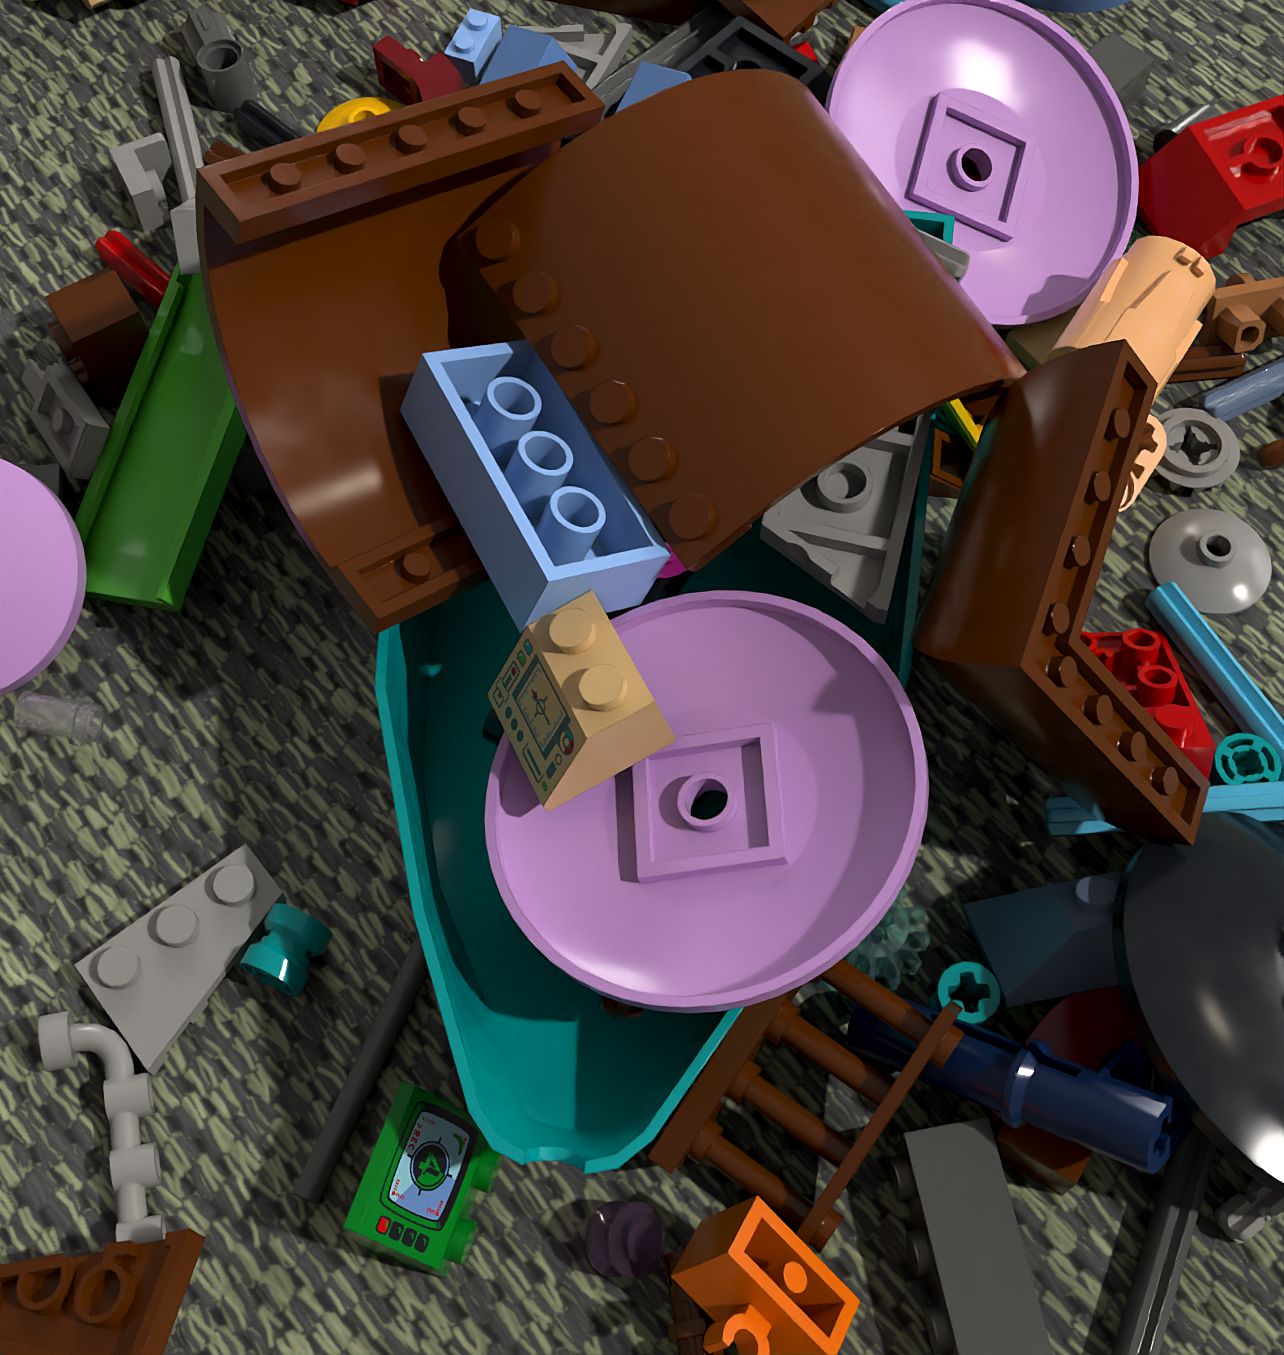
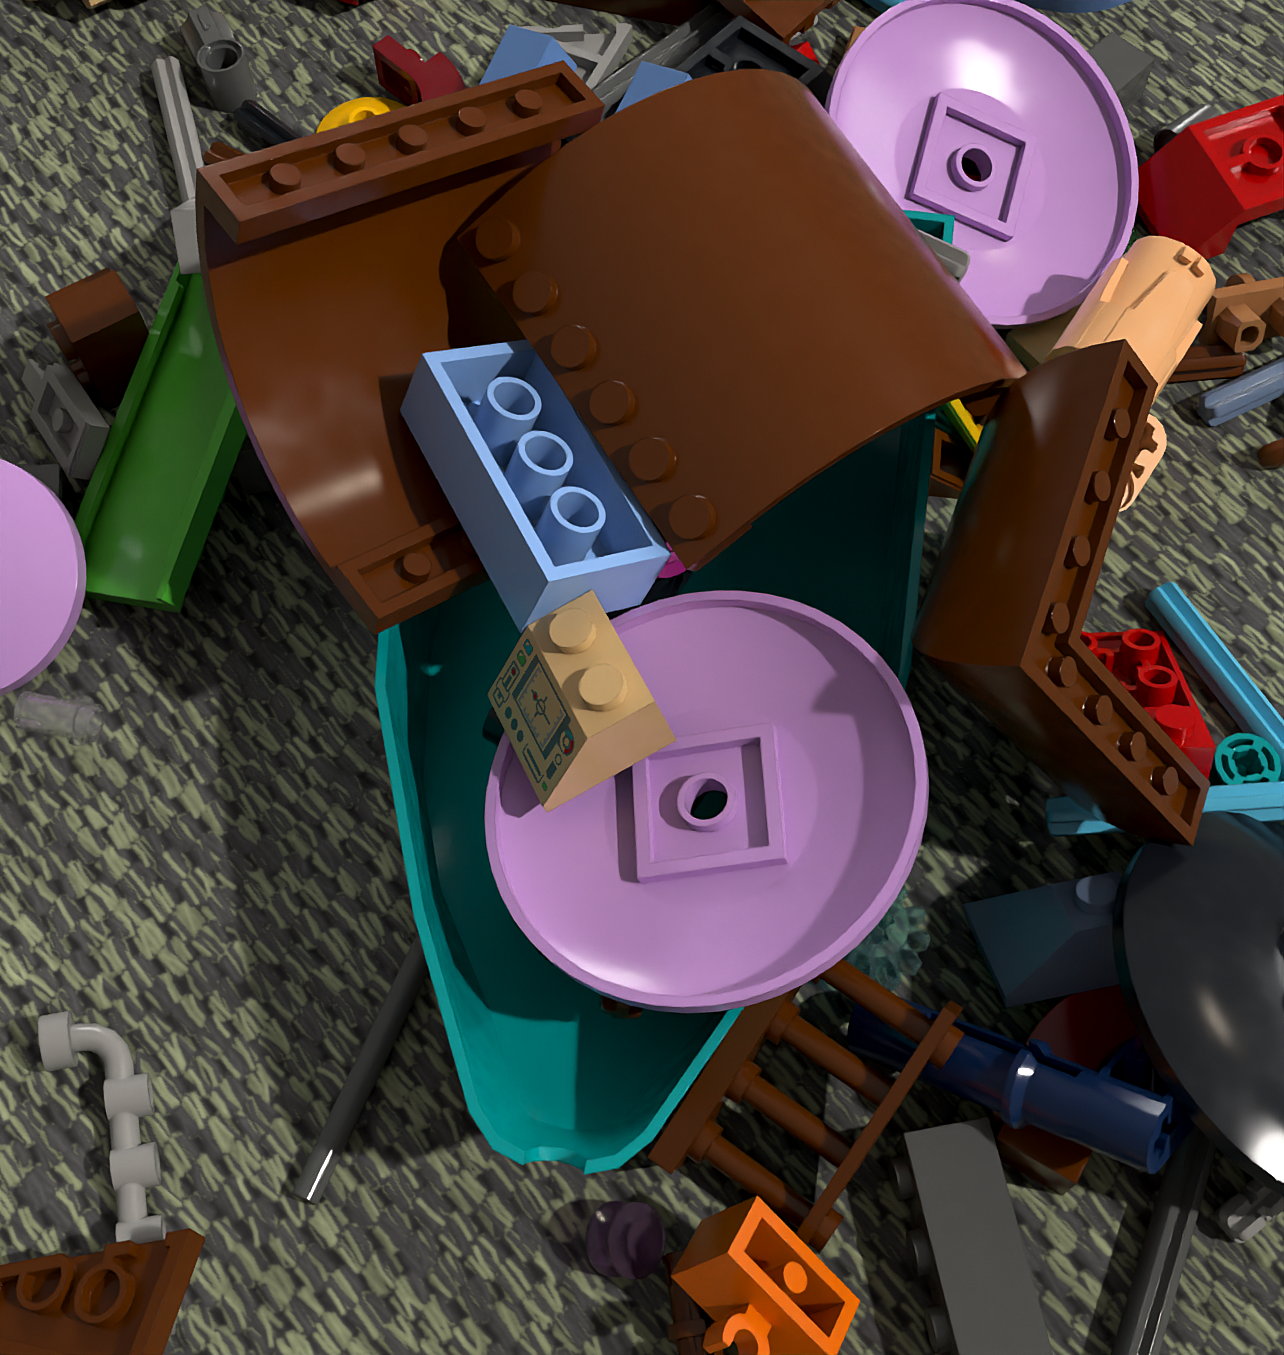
light grey wing [74,843,287,1076] -> none
red axle [95,230,171,309] -> none
light grey bracket [109,133,176,232] -> none
teal wheel [239,903,334,997] -> none
green slope [343,1081,503,1279] -> none
light blue piece [443,8,502,85] -> none
light grey wing [760,409,934,624] -> none
teal bush [928,962,1001,1027] -> none
light grey dish [1148,508,1272,616] -> none
light grey gear [1151,408,1240,496] -> none

